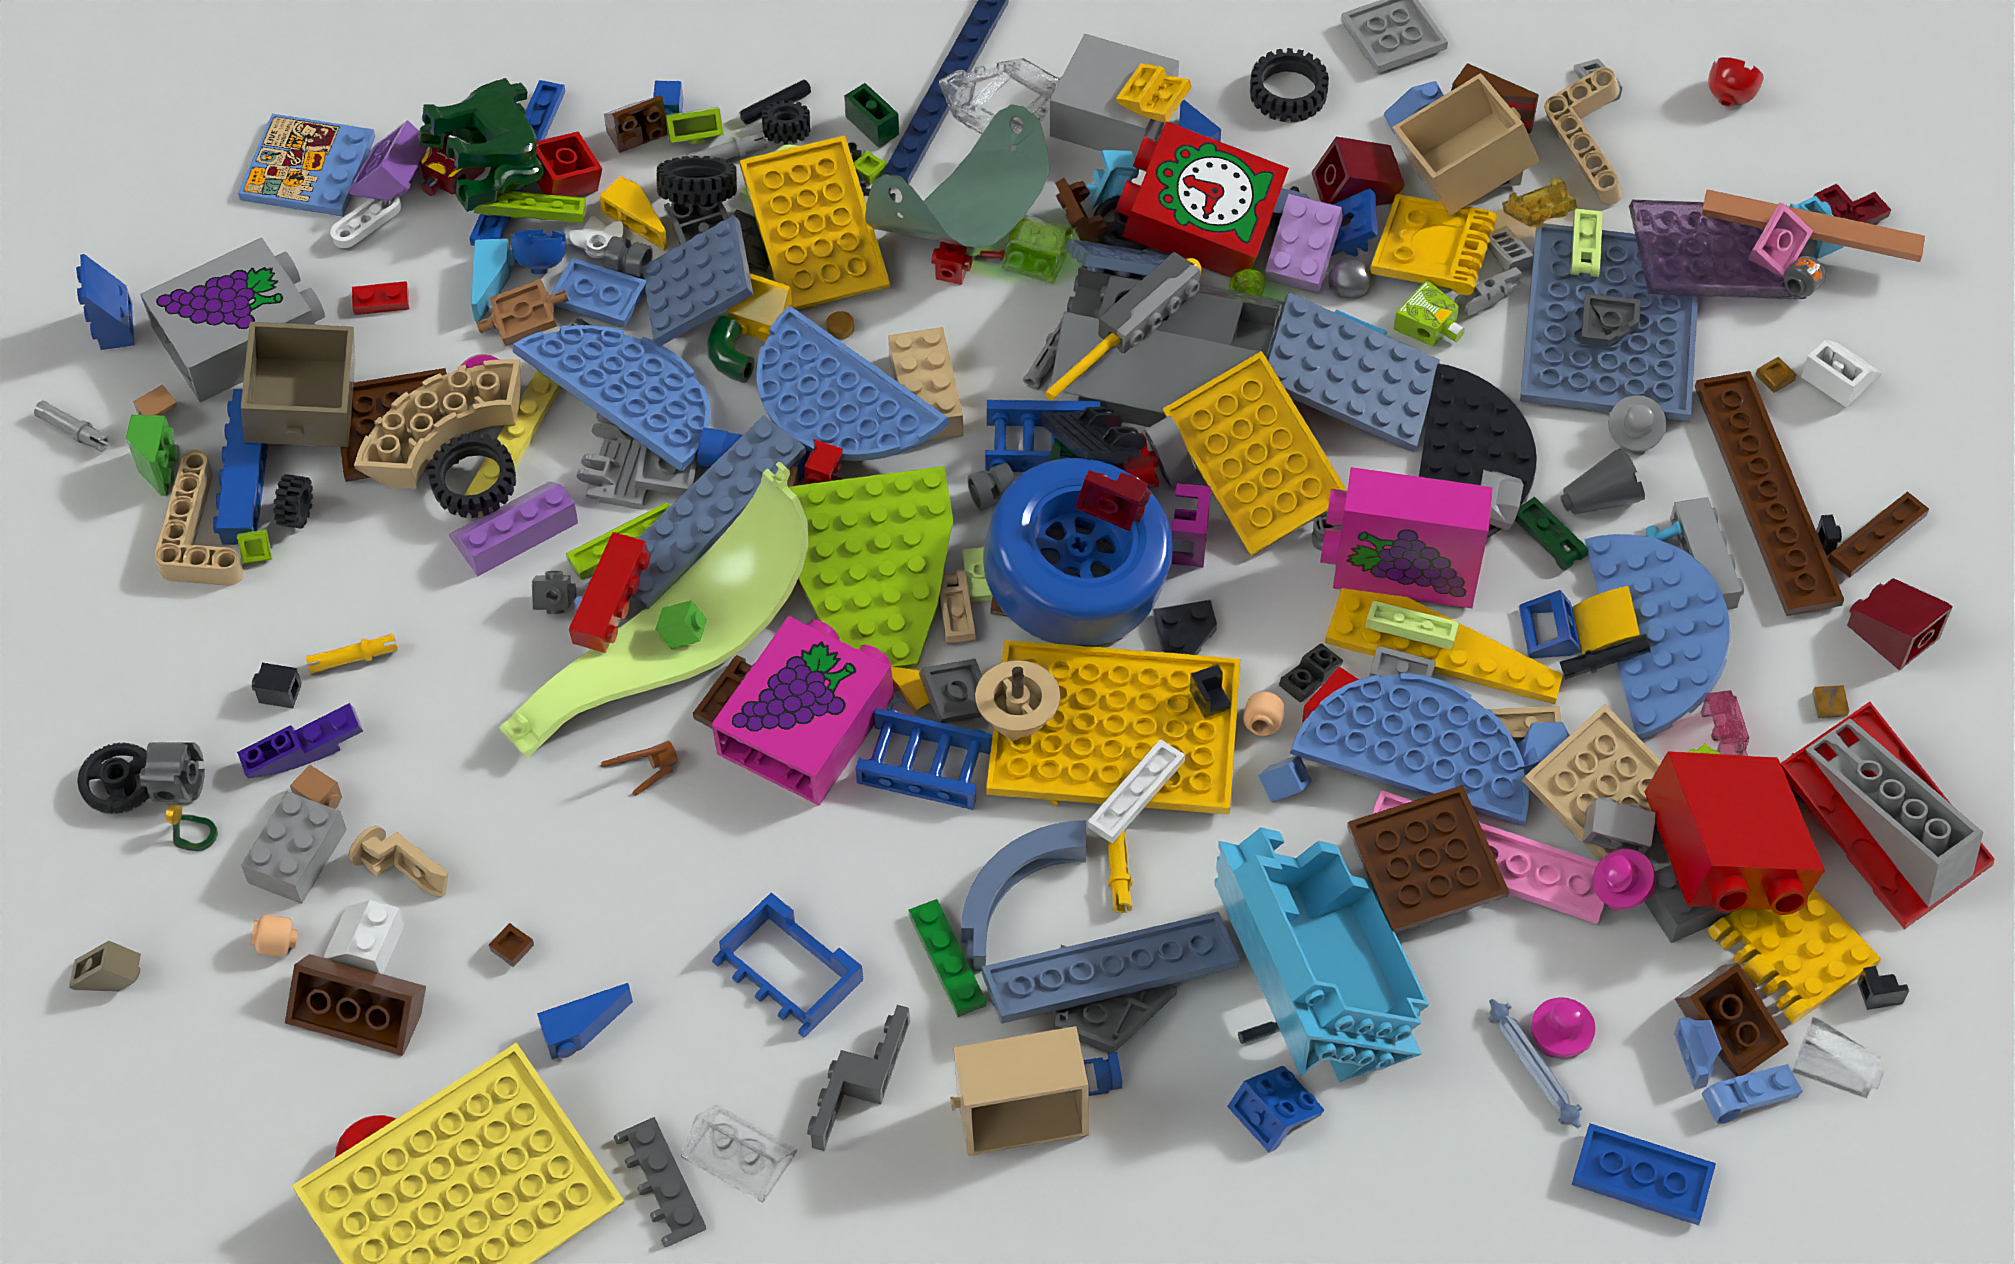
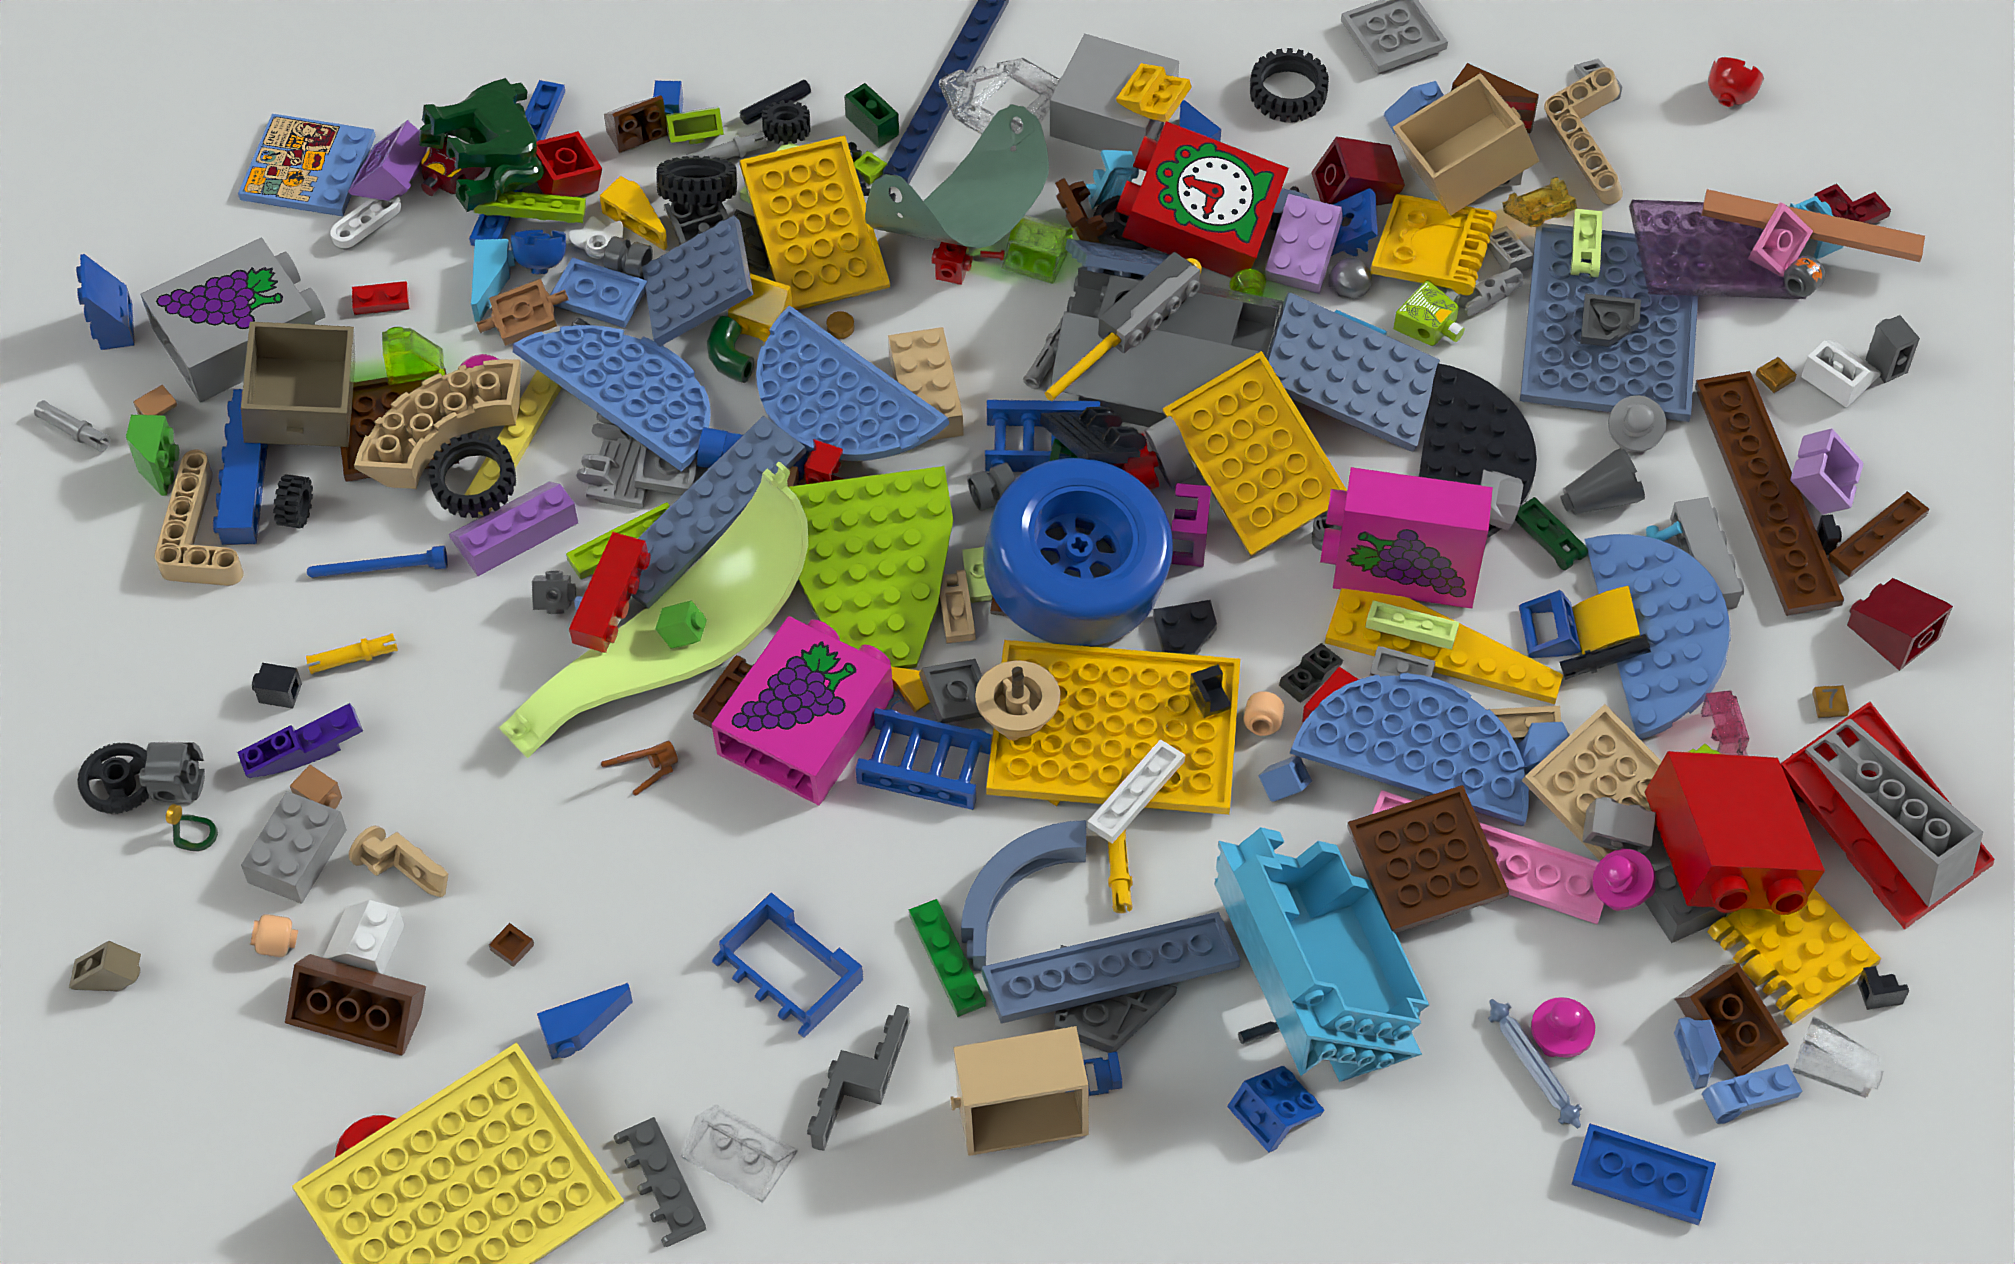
lime tile [237,529,272,564] -> none
dark red plate [1075,470,1152,531] -> none
none -> blue piece [306,545,448,578]
none -> clear neon green slope [382,327,445,385]
none -> lavender piece [1790,428,1864,515]
none -> dark grey brick [1865,315,1920,383]

